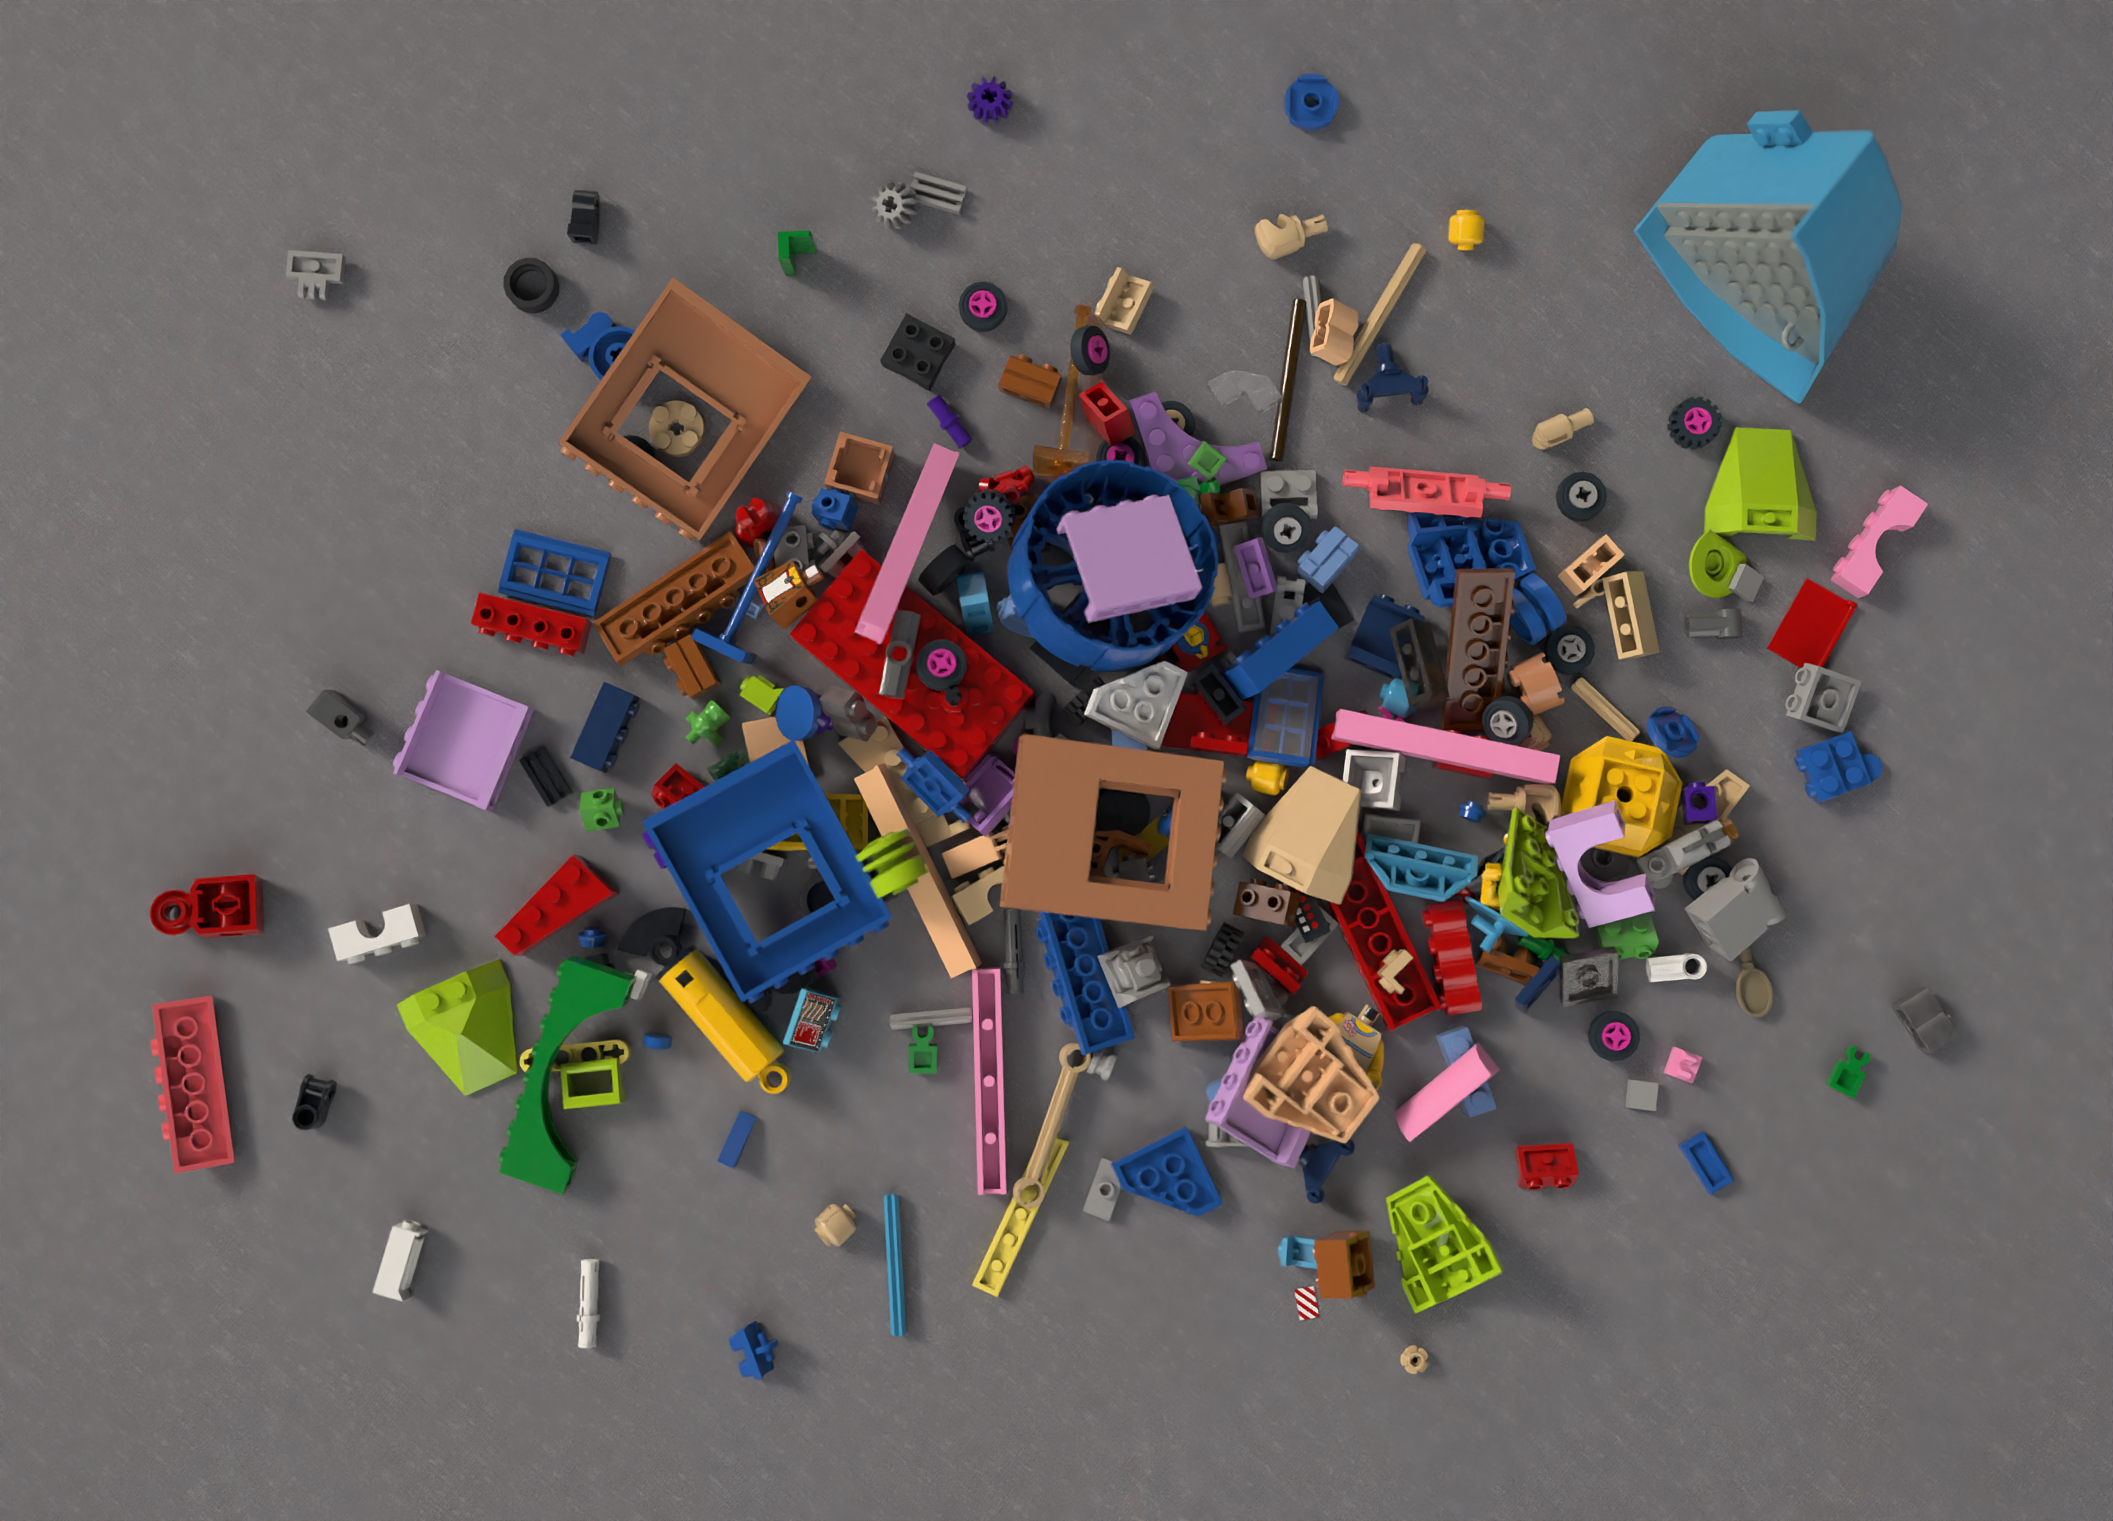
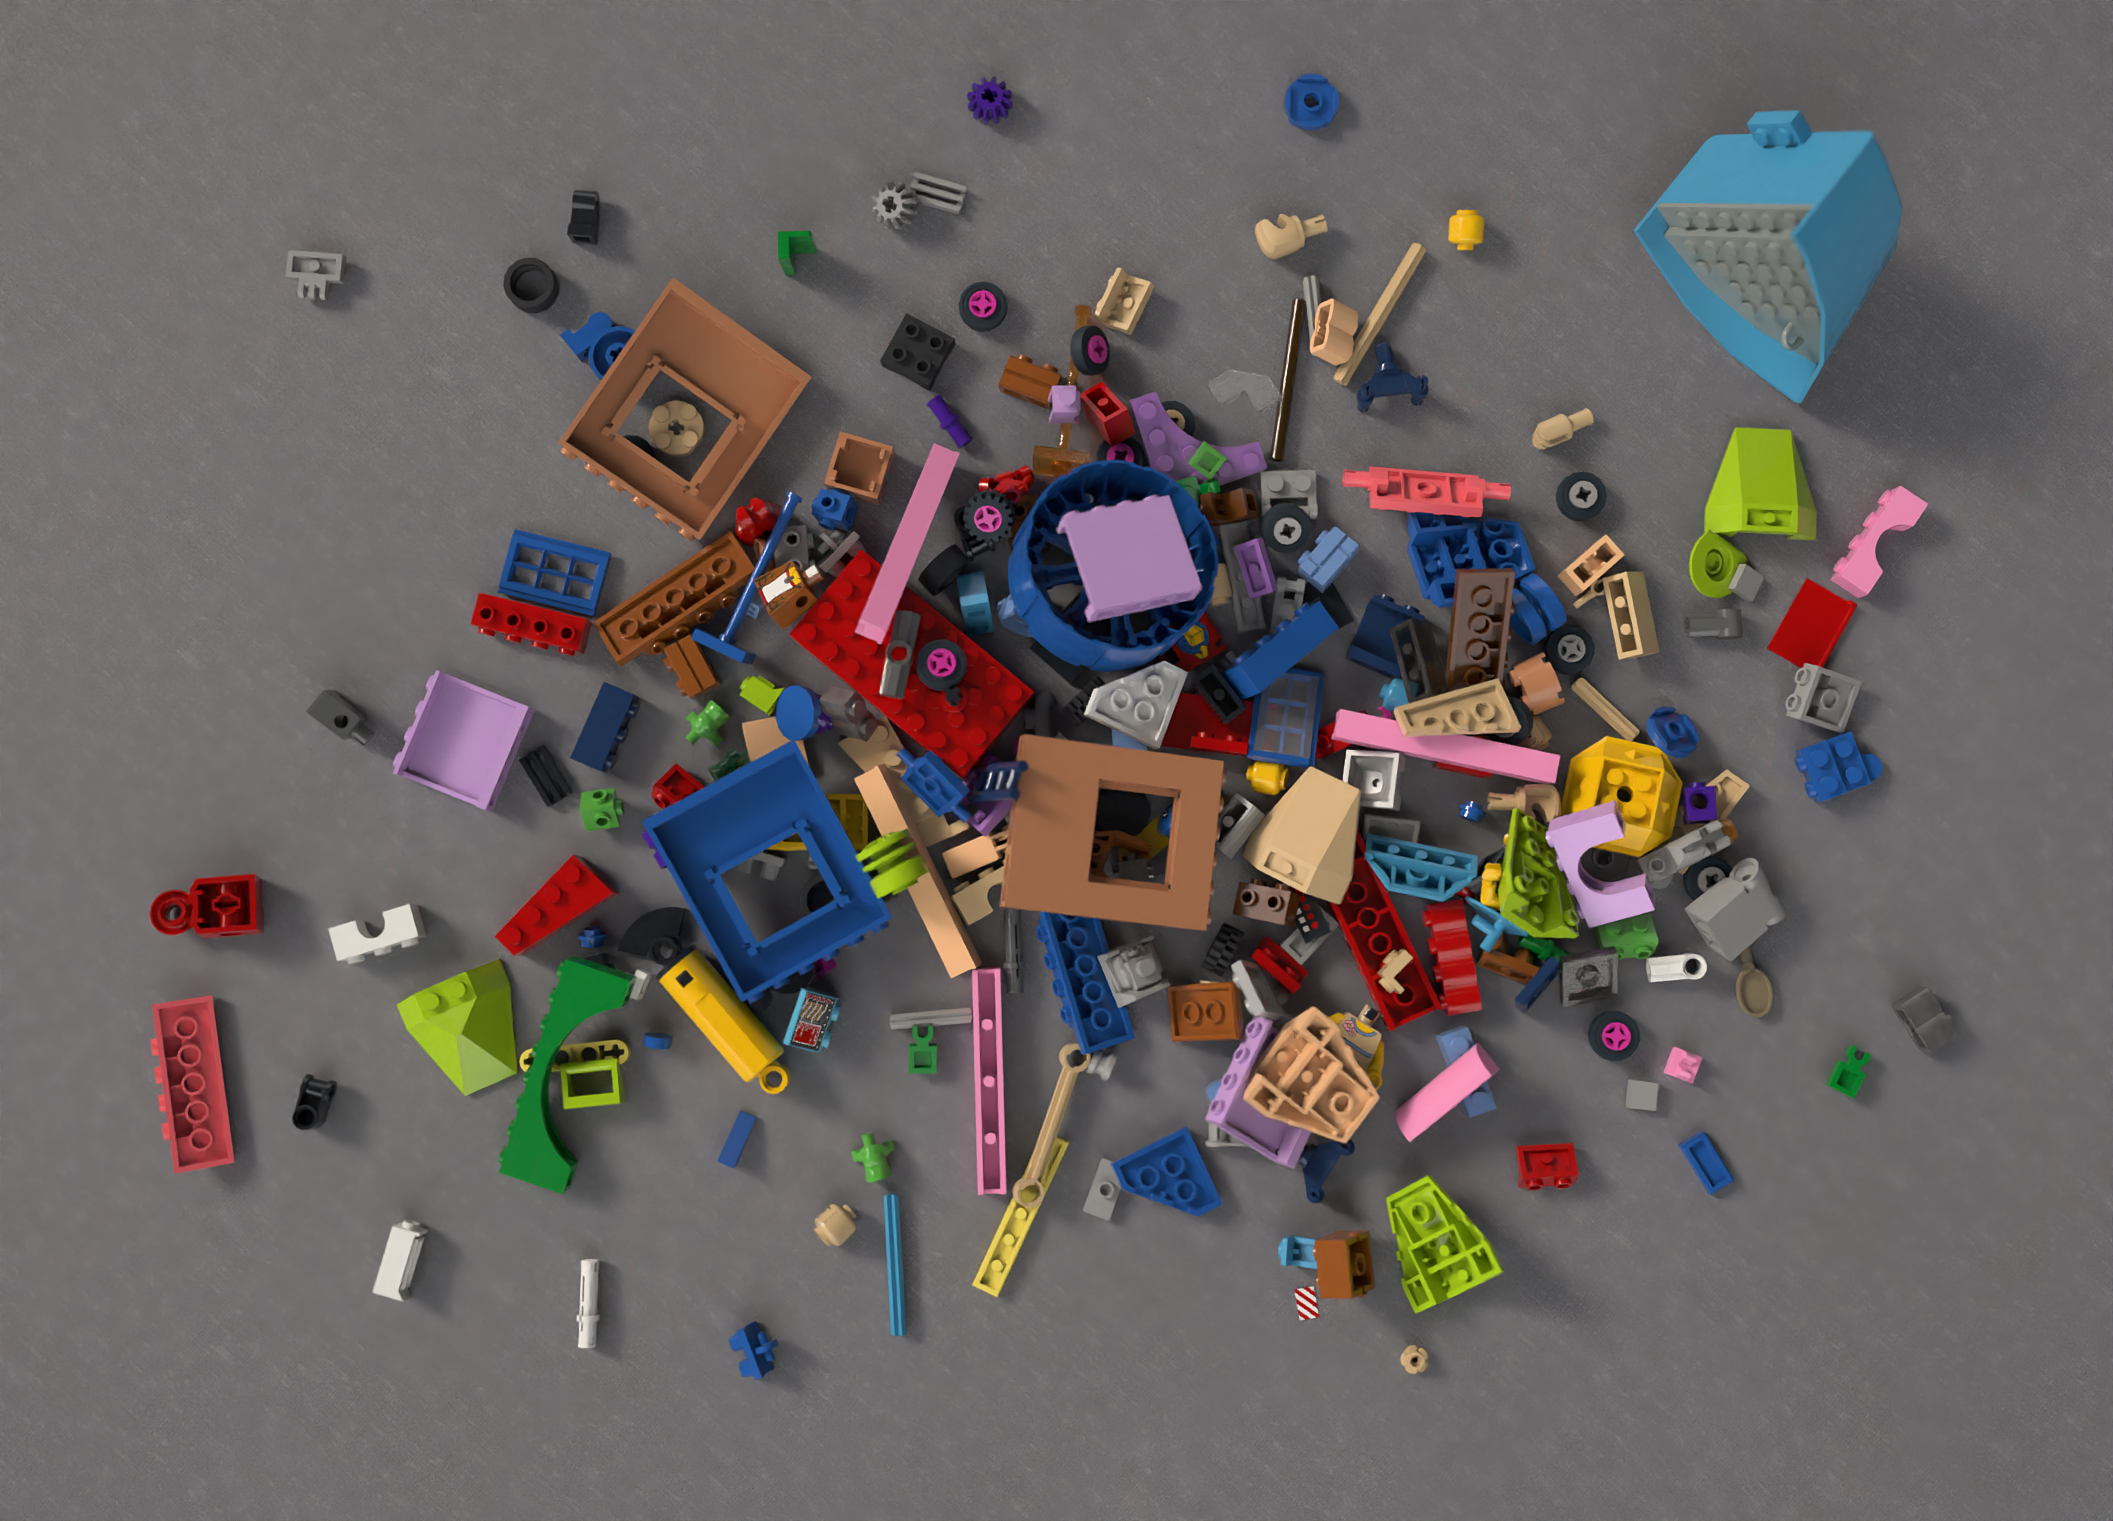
black wheel [1667,397,1722,450] -> none
none -> bright green piece [851,1132,895,1182]
none -> dark blue bar [967,760,1028,802]
none -> lavender window [1048,386,1080,424]
none -> tan wing [1393,679,1521,737]

